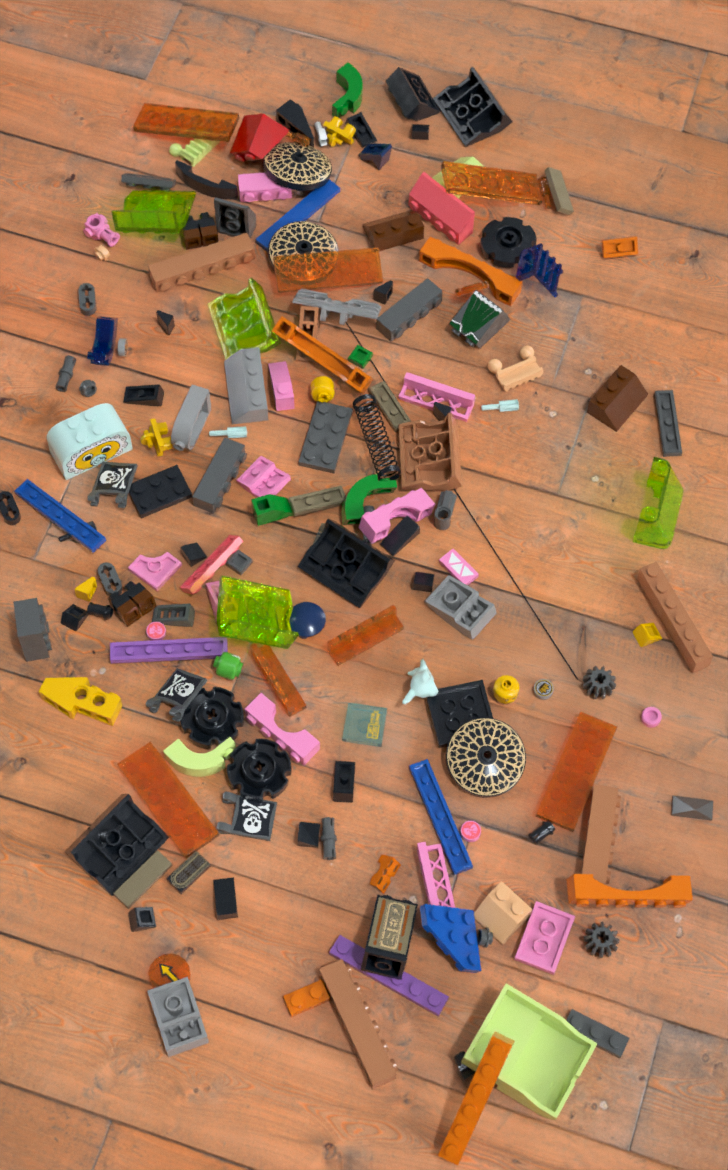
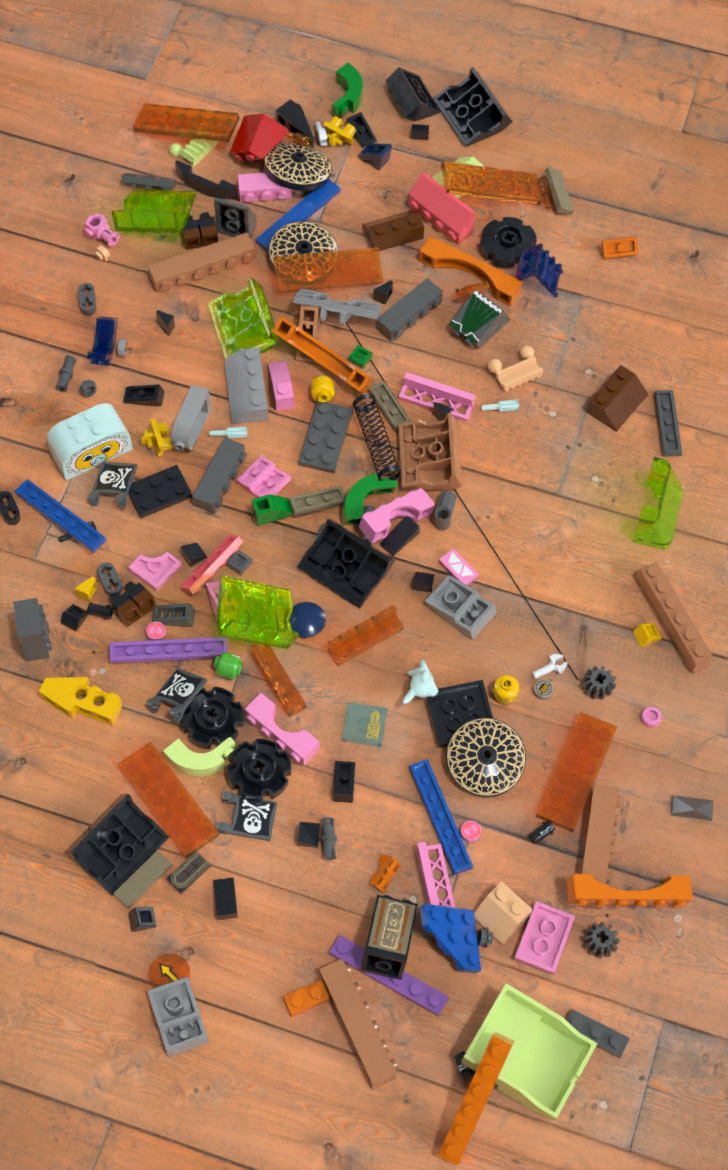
none -> white bar [532,654,568,679]

